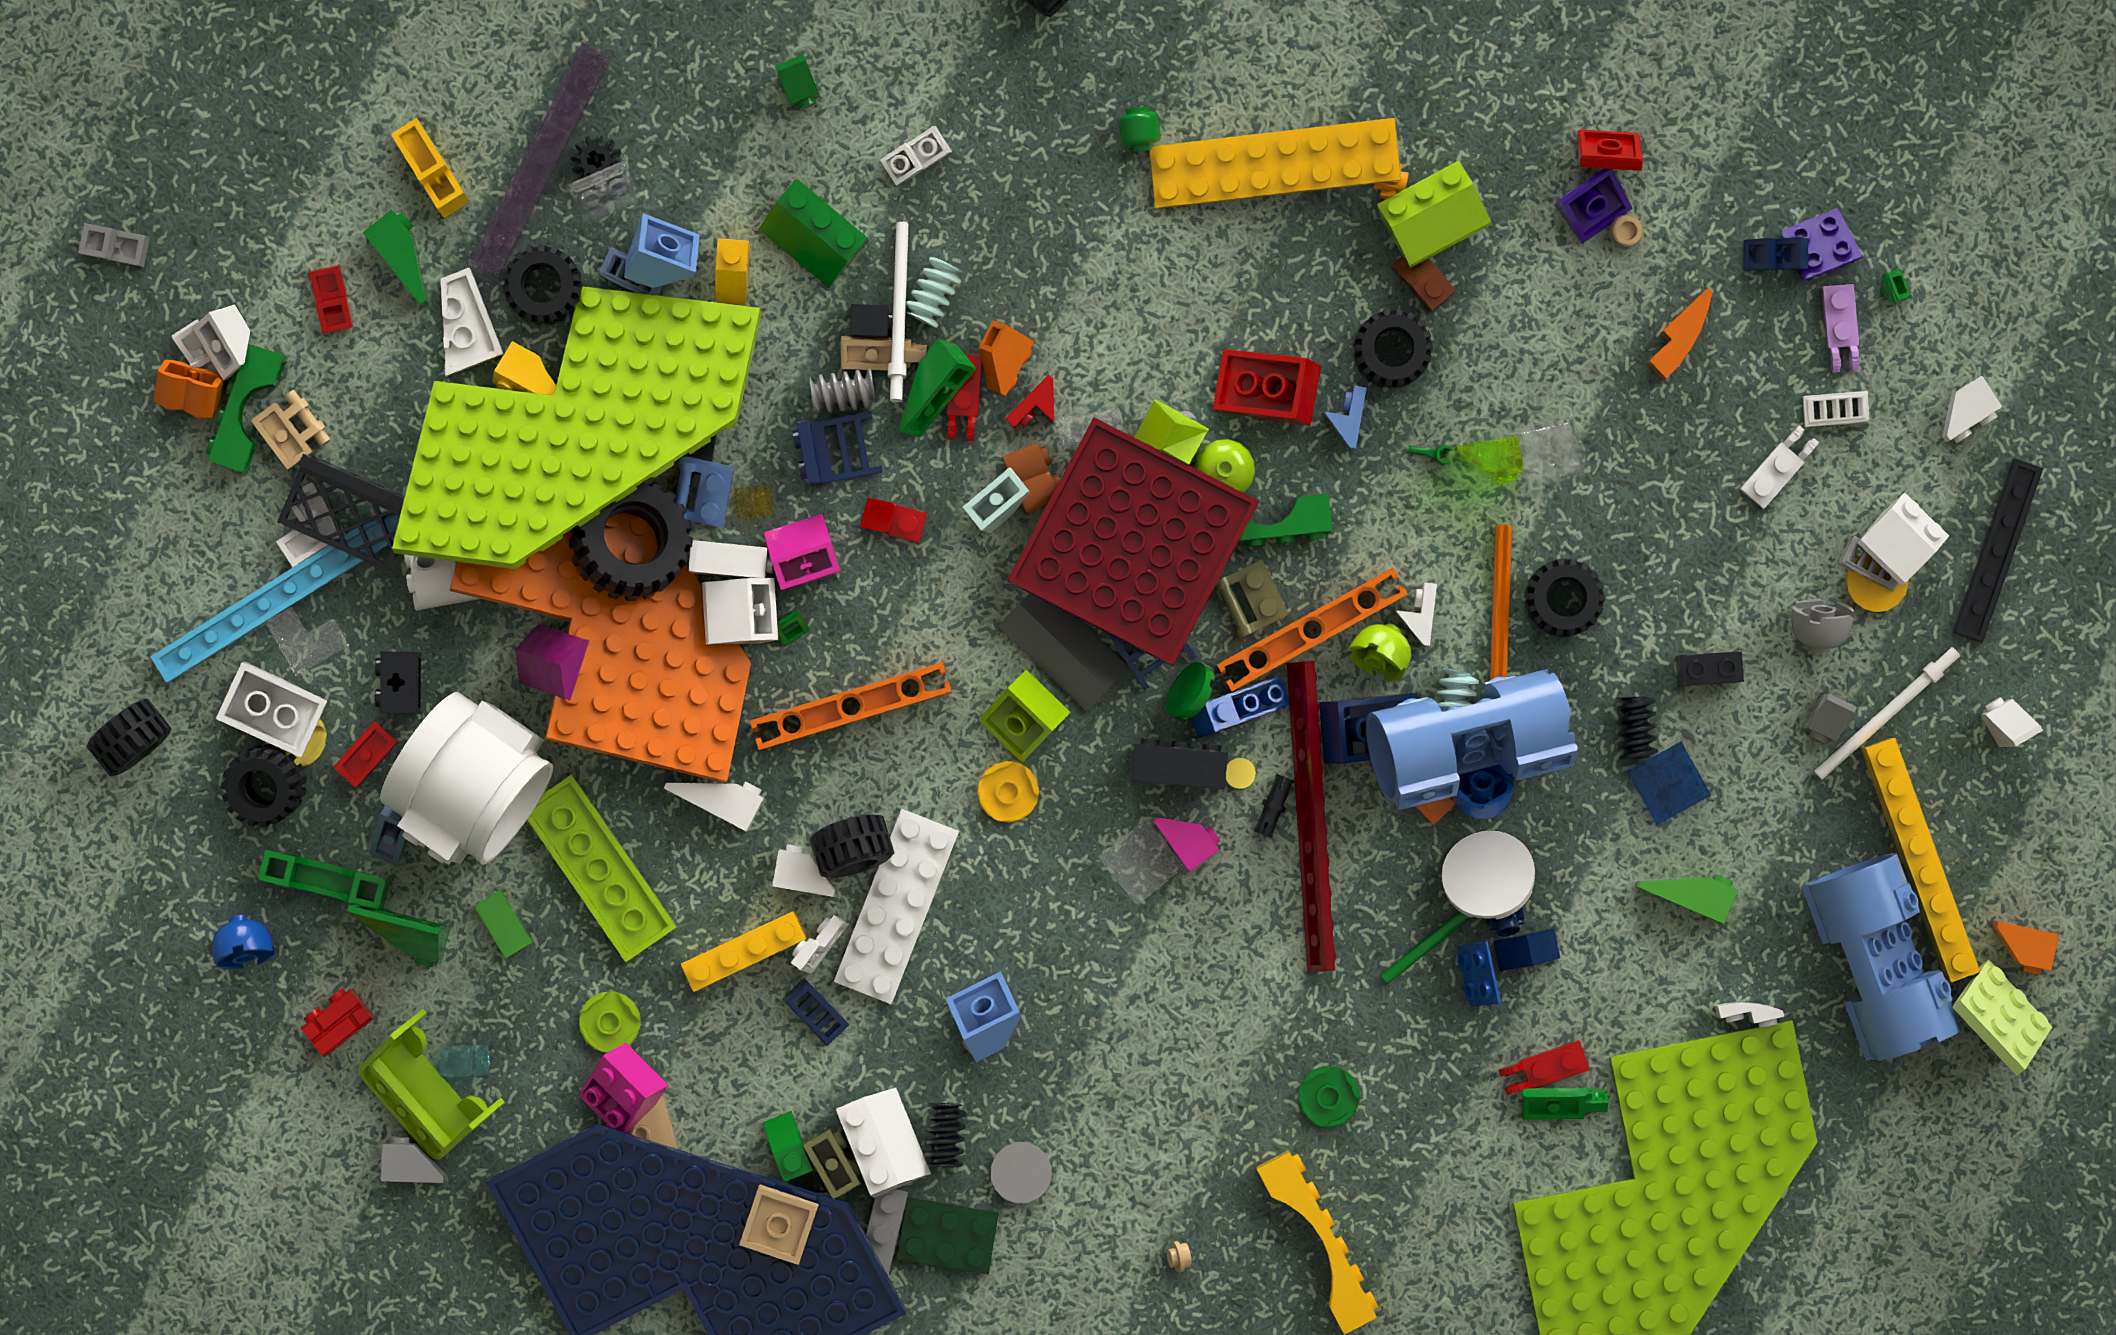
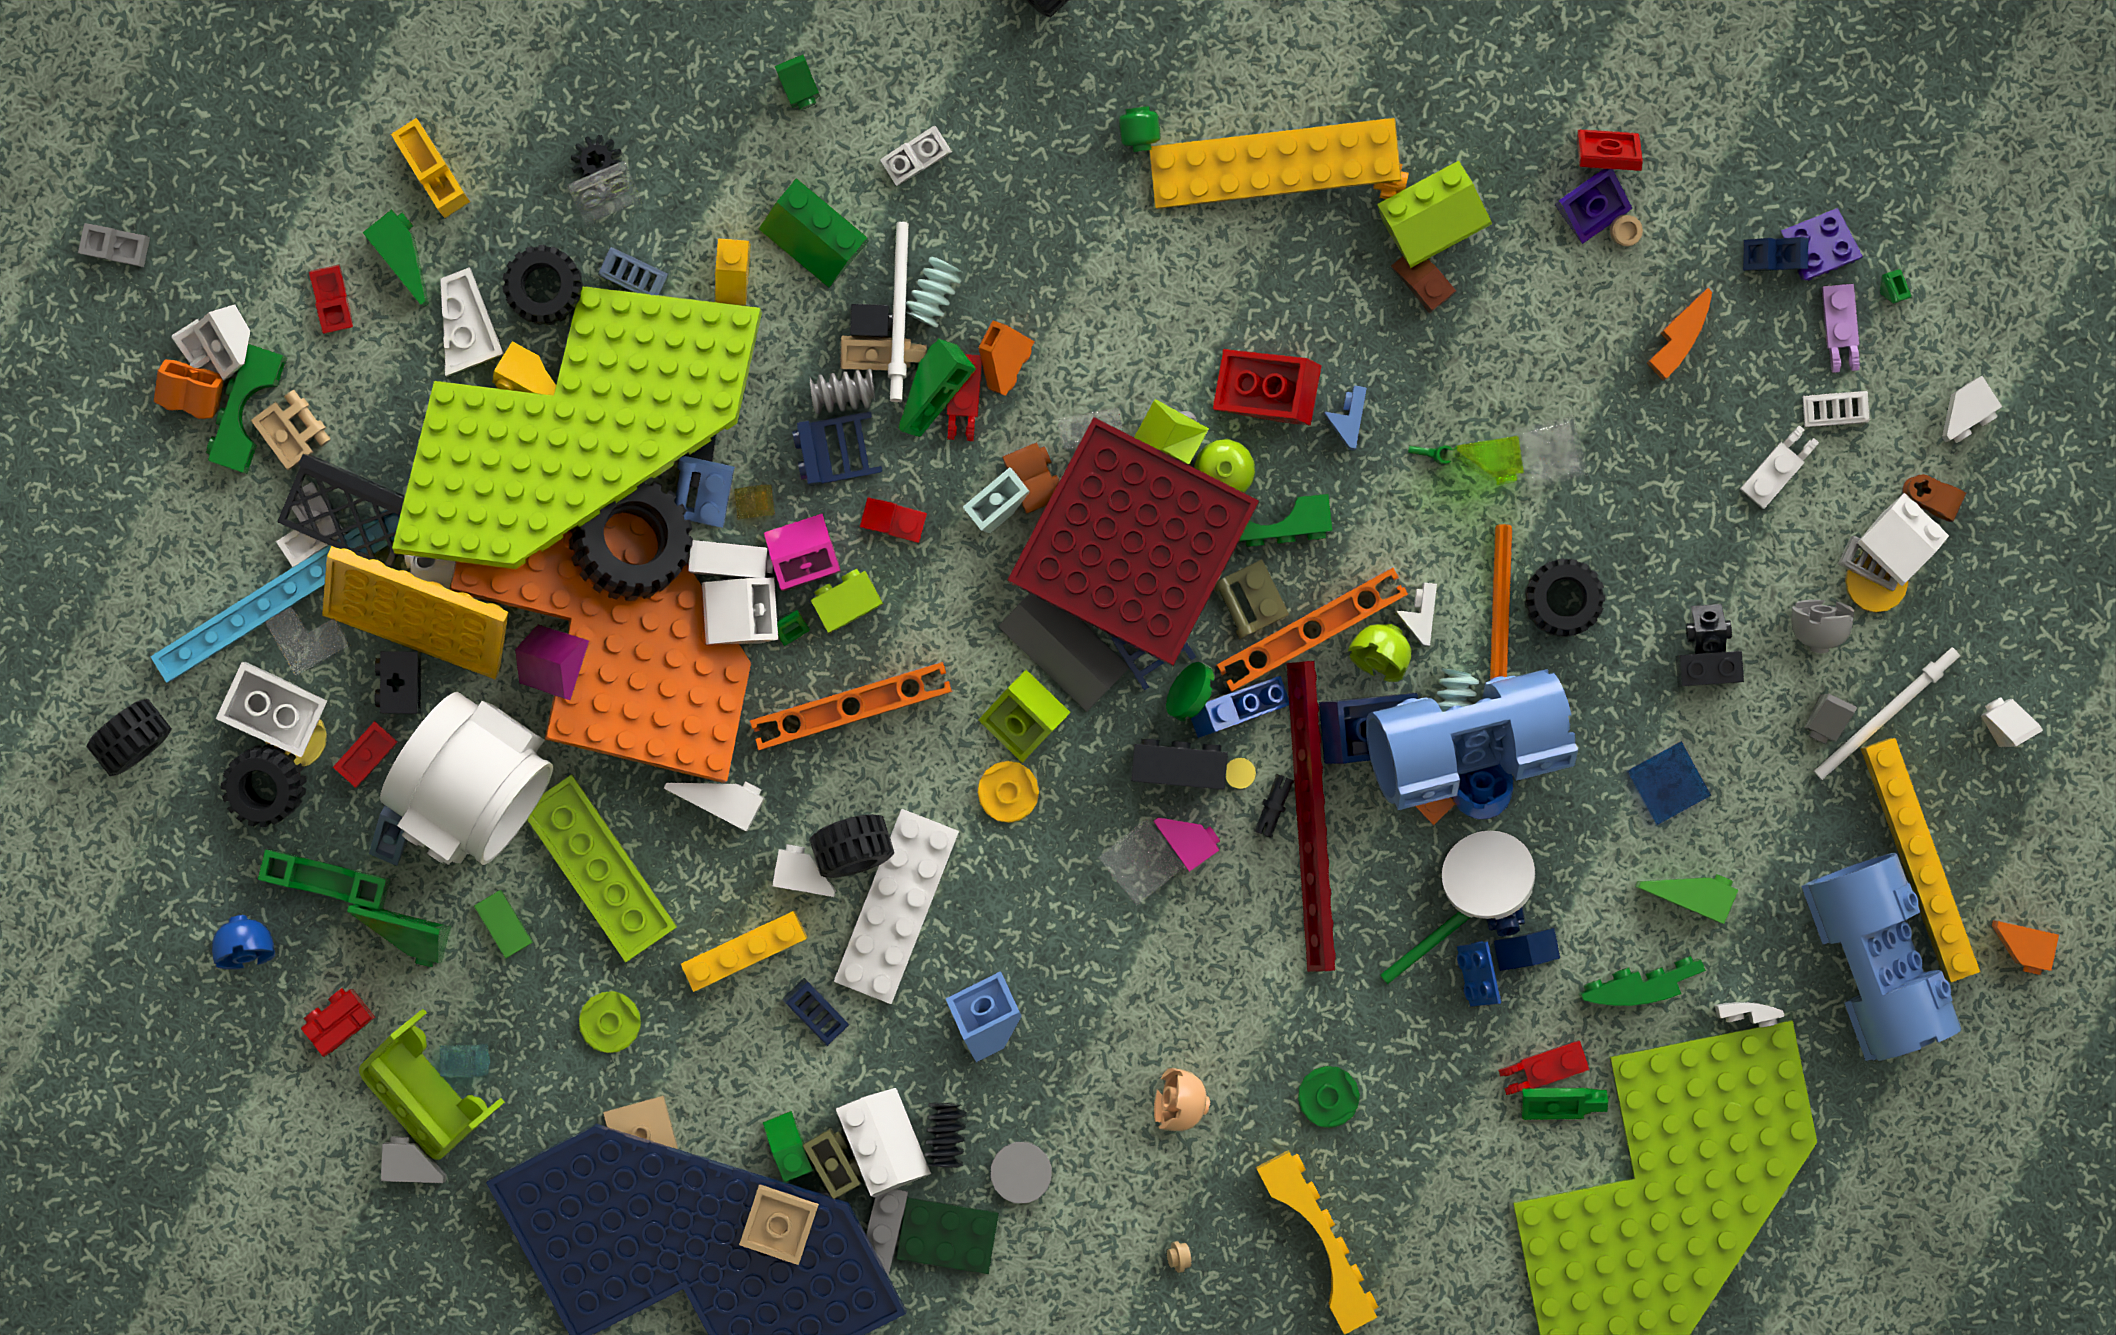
clear purple plate [471,43,611,277] -> none
dark pink slope [578,1043,668,1133] -> none
medium blue slope [624,213,700,288] -> none
white plate [791,915,849,974] -> none
red slope [1006,374,1054,429] -> none
black tyre [1353,309,1433,389] -> none
black piece [1616,696,1658,760] -> none
black tile [1952,458,2043,643] -> none
yellowish green plate [1952,959,2052,1076] -> none
none -> yellow plate [322,546,508,680]
none -> lime brick [811,569,884,634]
none -> light nougat cylinder [1154,1068,1210,1131]
none -> green slope [1578,955,1706,1006]
none -> black brick [1686,604,1732,654]
none -> dark orange piece [1902,474,1966,522]

